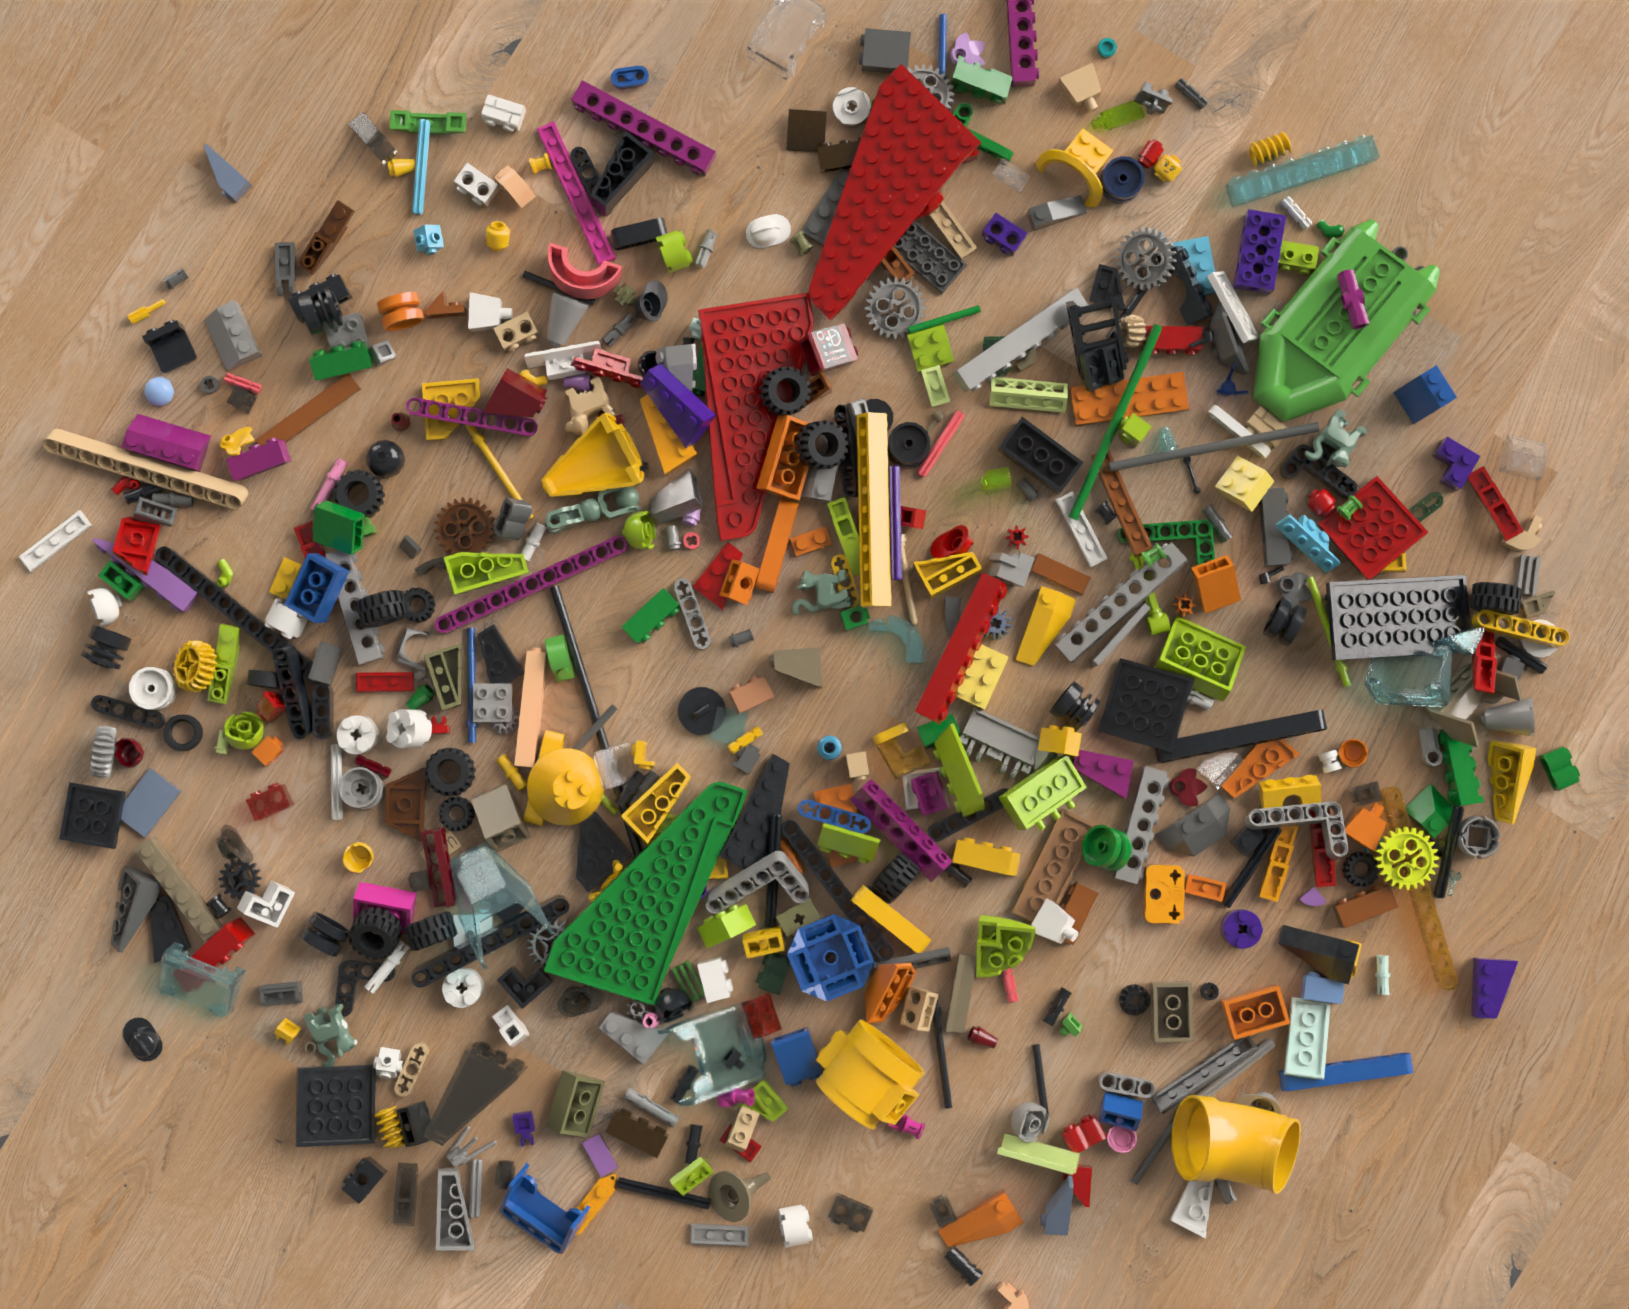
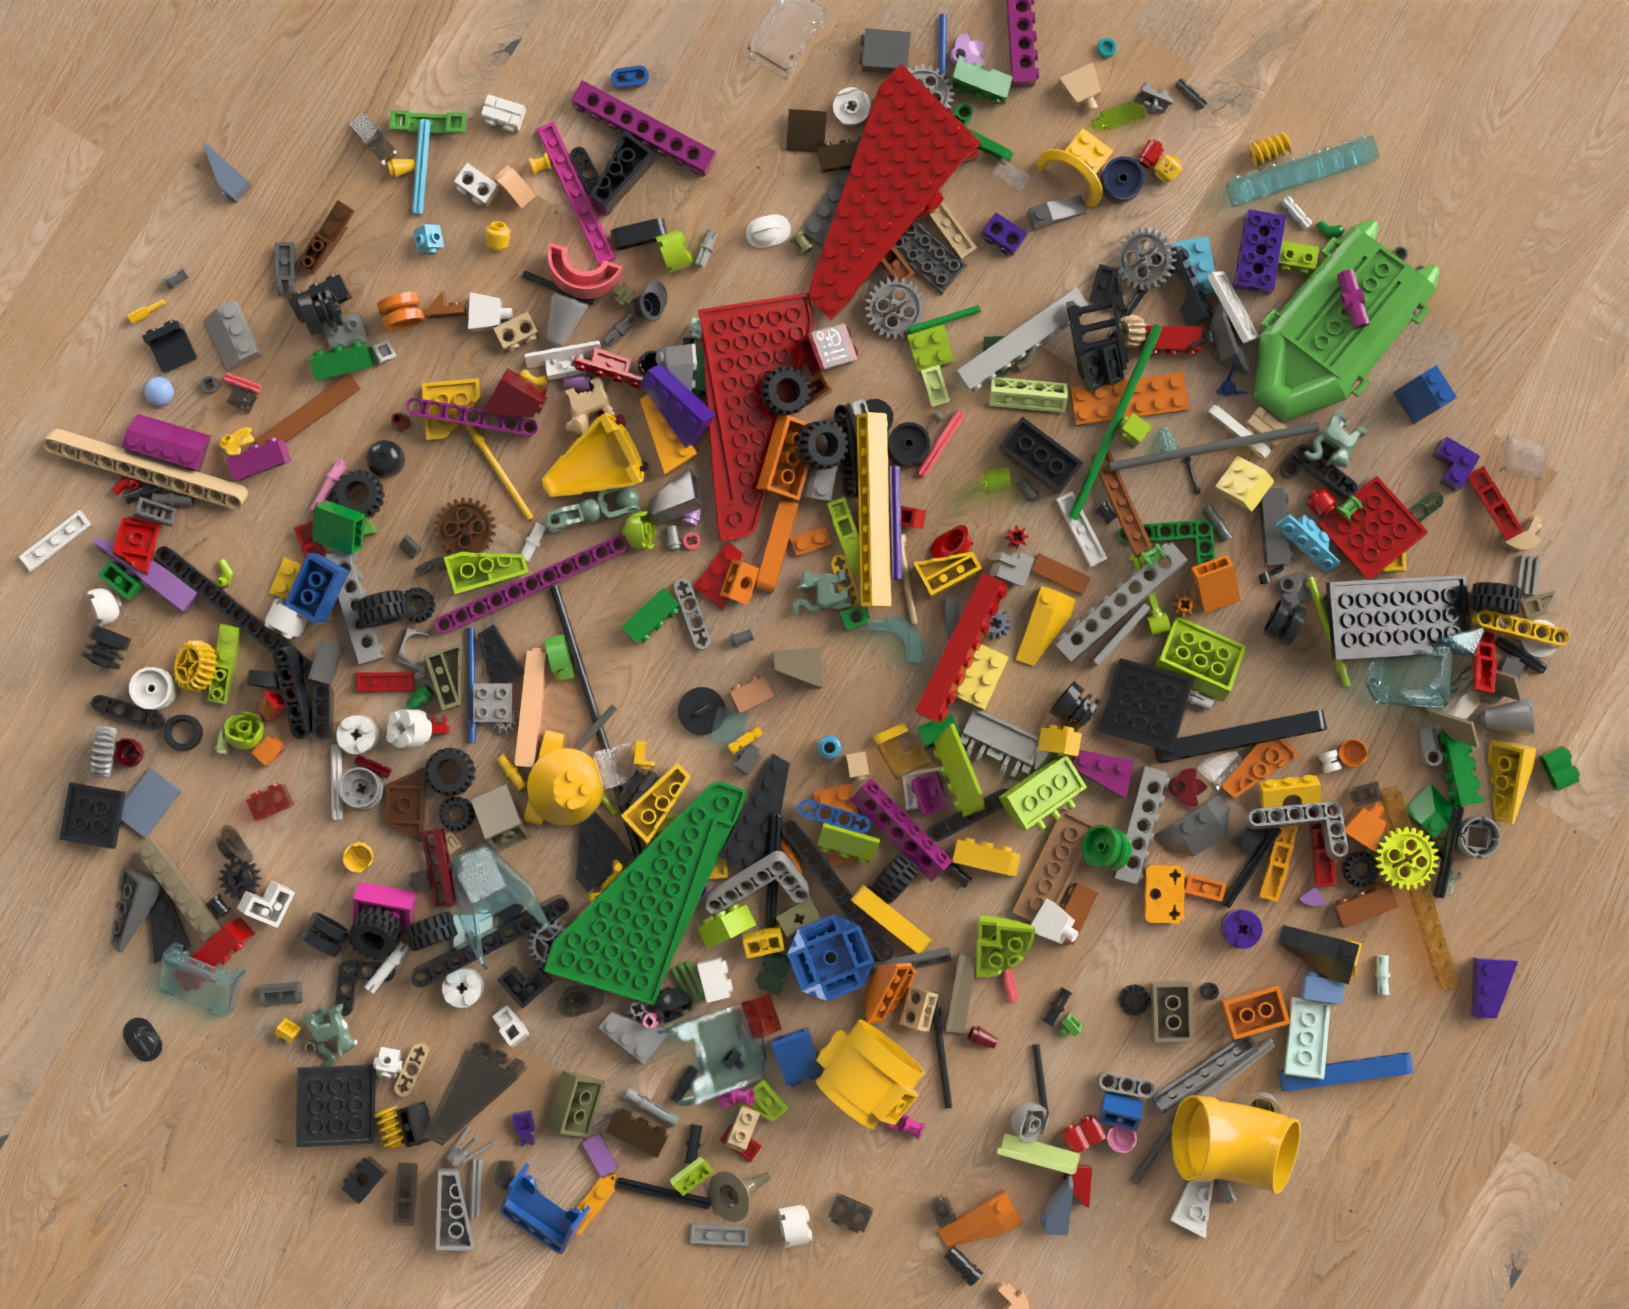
dark grey brick [493,497,532,540] -> none

